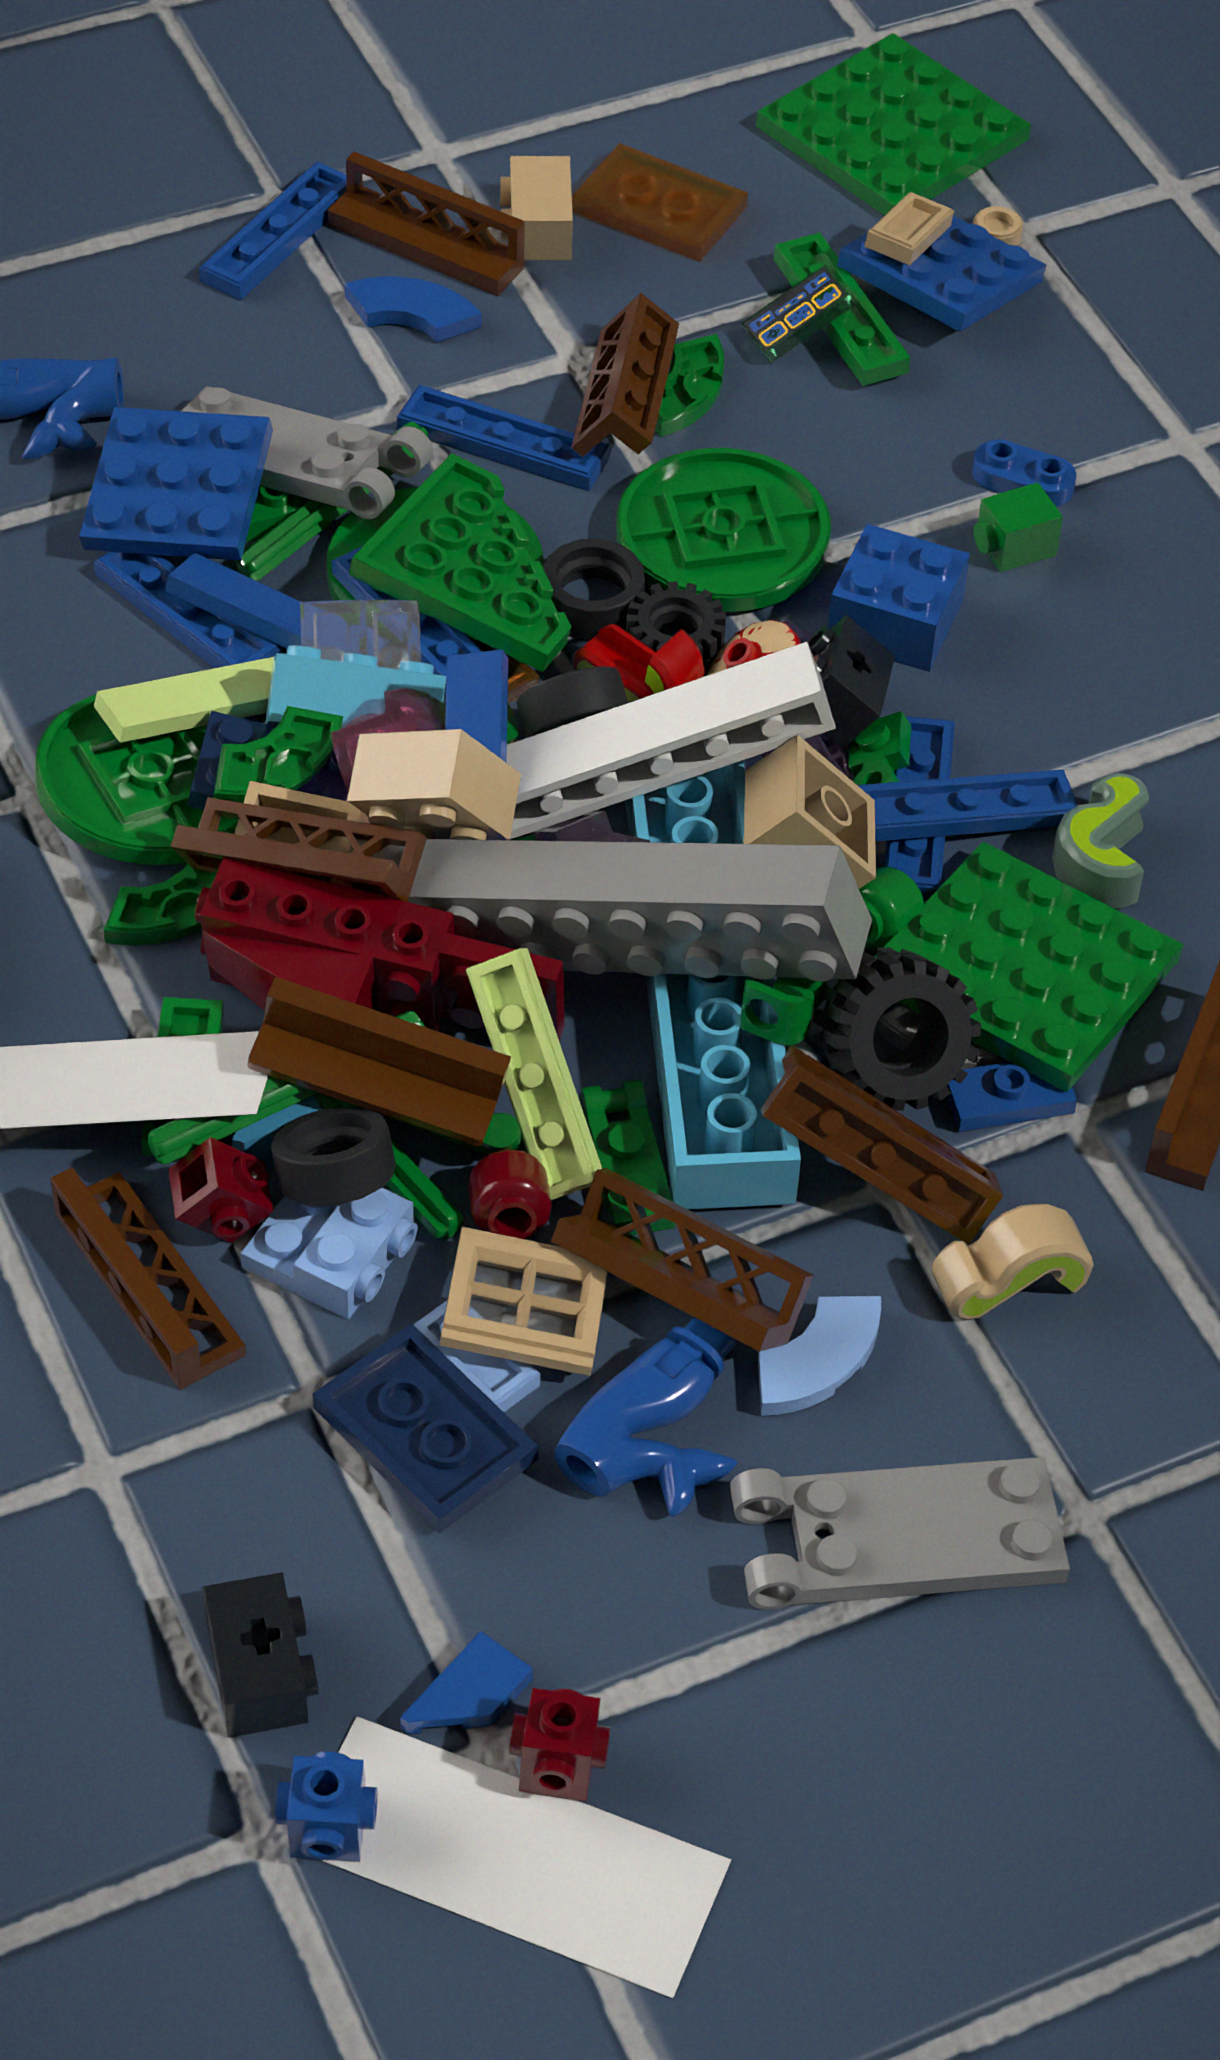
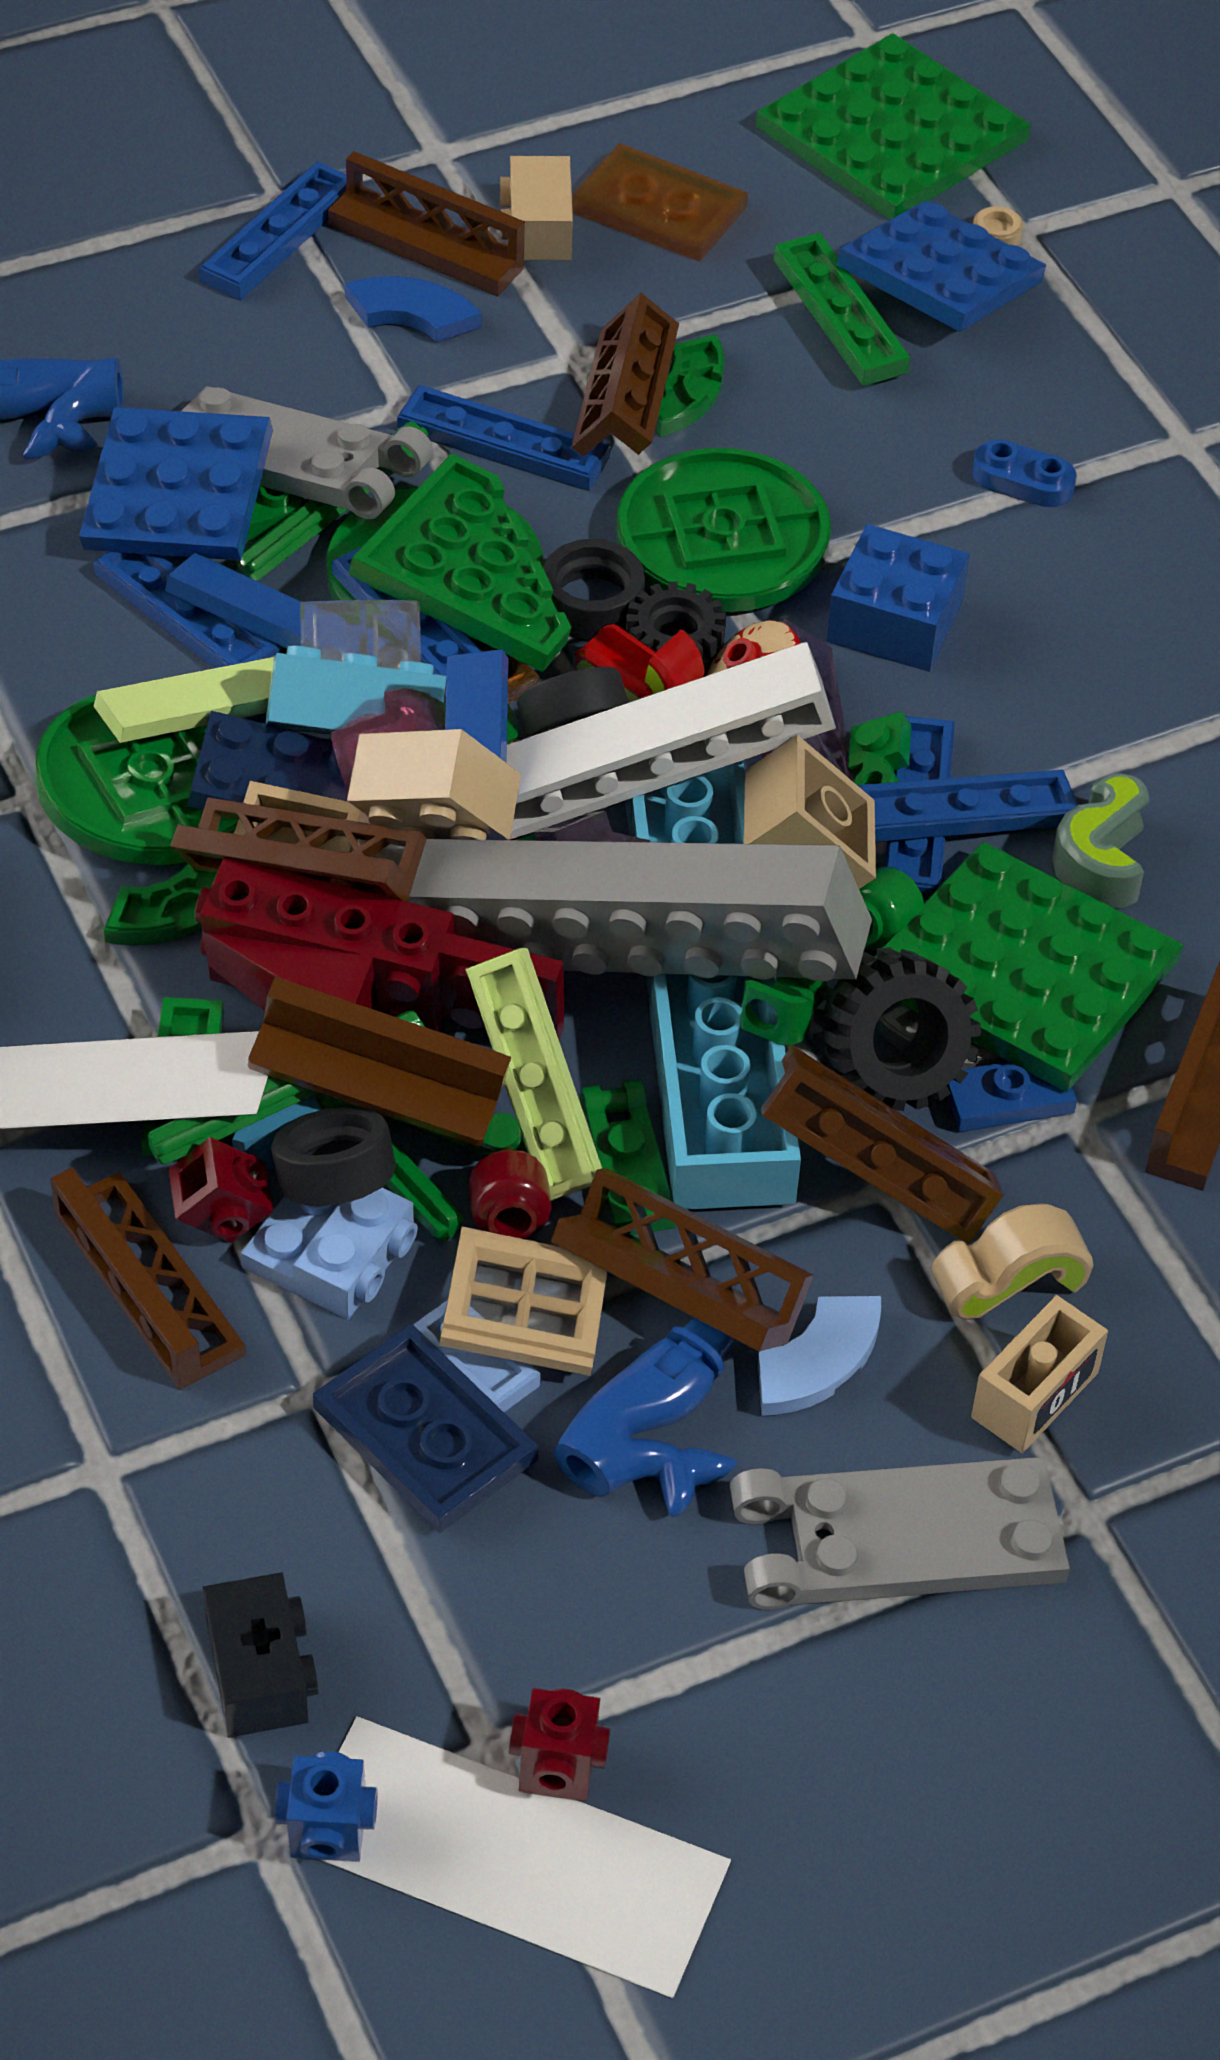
green tile [213,706,344,803] -> none
blue tile [400,1631,533,1734] -> none
tile [741,265,855,364] -> none
black brick [807,615,895,748] -> none
tan tile [864,192,954,265] -> none
green brick [974,482,1063,573] -> none
none -> tan brick [971,1295,1108,1454]

